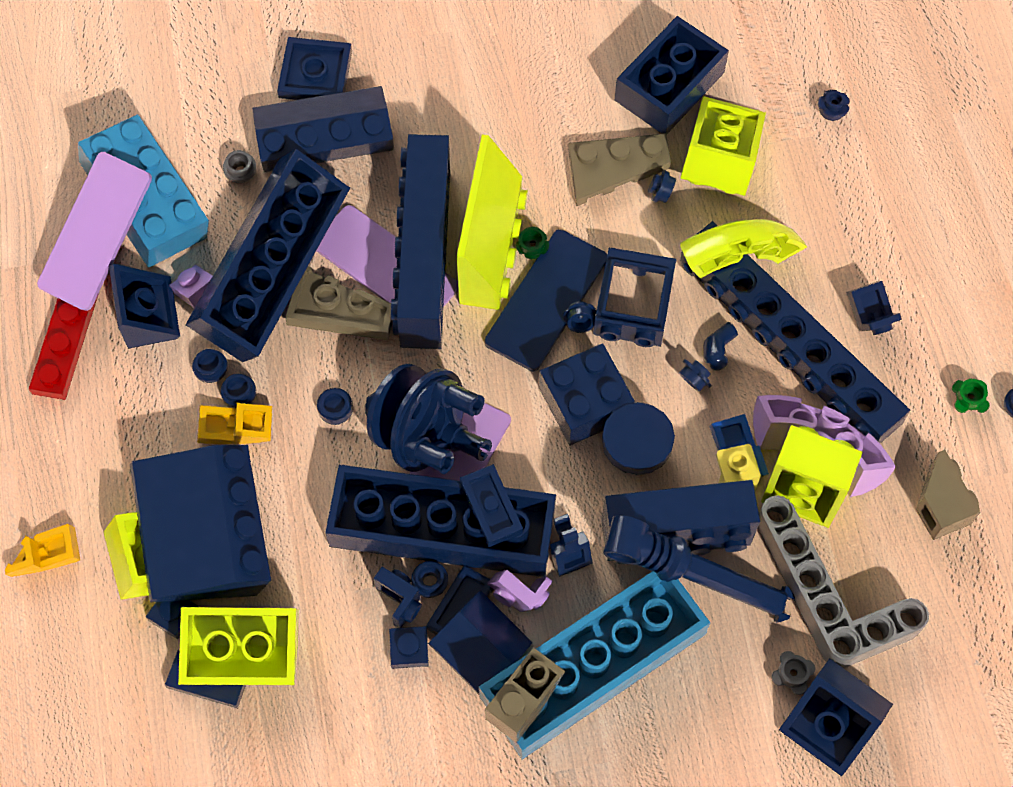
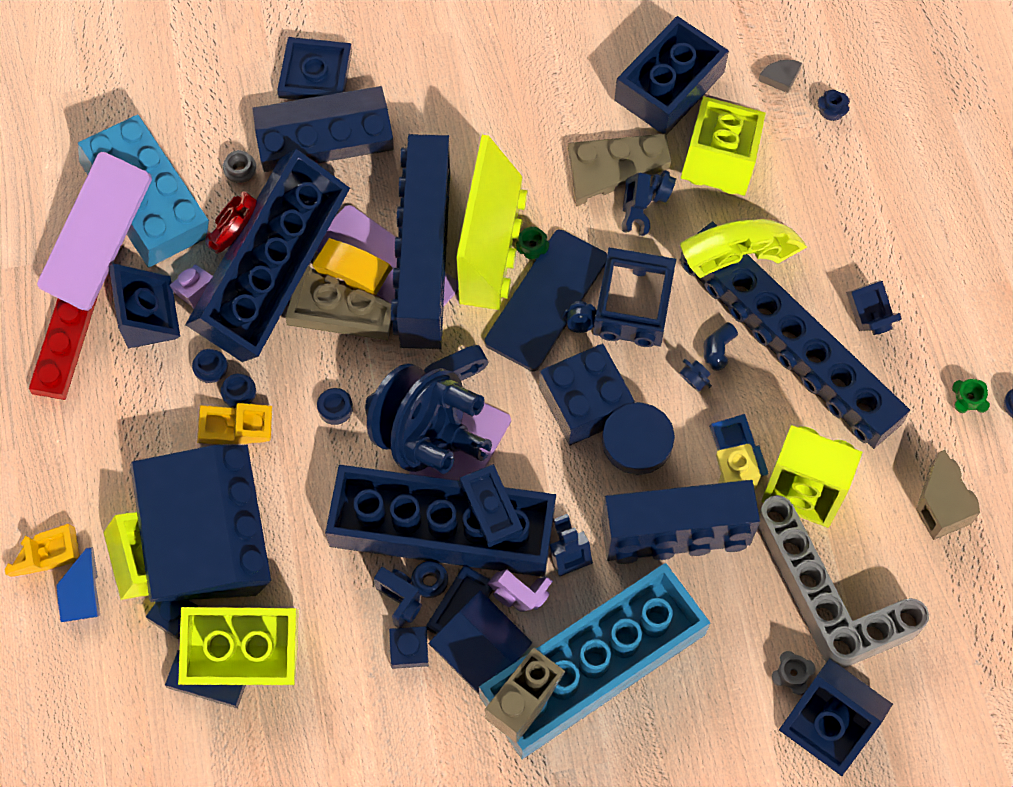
dark blue piece [603,515,795,623] -> none
lavender brick [753,395,896,497] -> none
none -> blue slope [56,547,100,622]
none -> red piece [205,191,257,254]
none -> yellow slope [312,238,393,295]
none -> dark blue beam [424,345,489,381]
none -> dark blue plate [622,173,653,236]
none -> flat silver tile [758,60,802,93]

